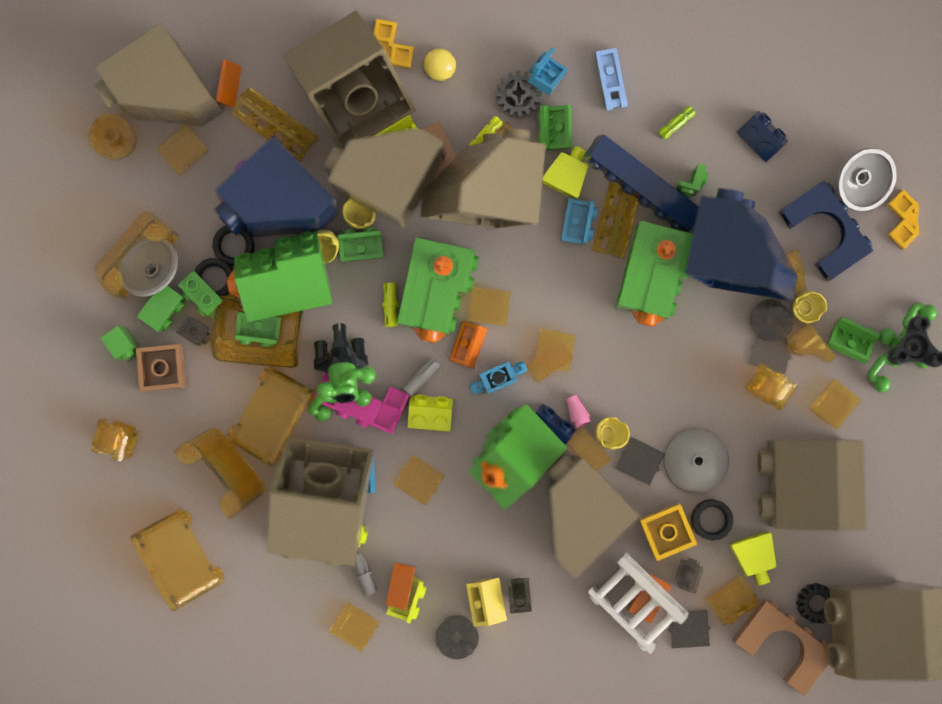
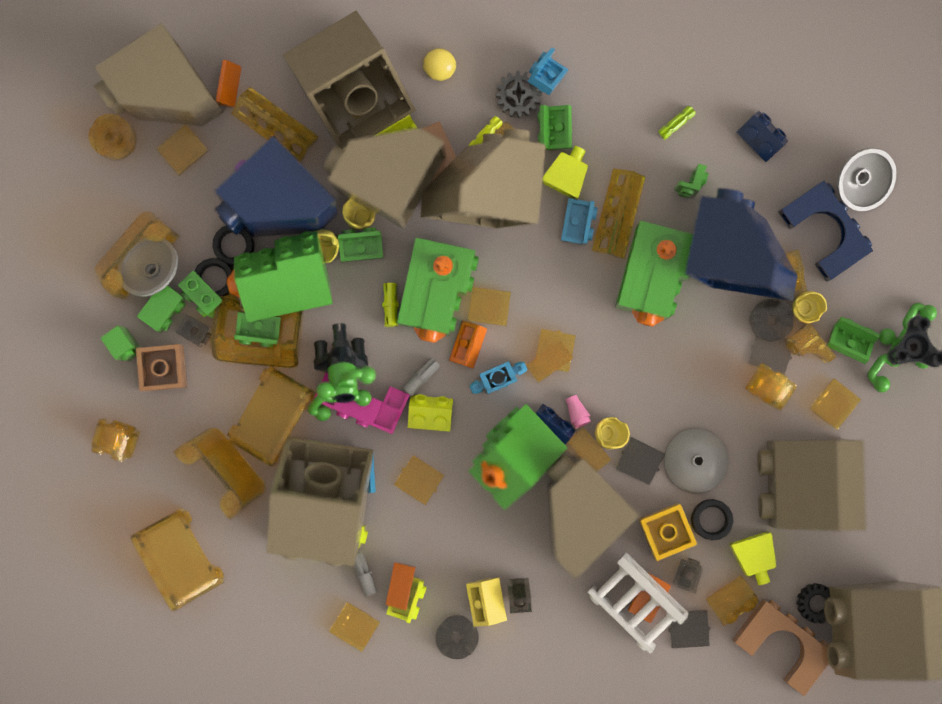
yellow tile [373,19,414,69] -> none
dark blue brick [583,134,699,232] -> none
light blue plate [595,48,628,111] -> none
yellow tile [887,189,919,250] -> none

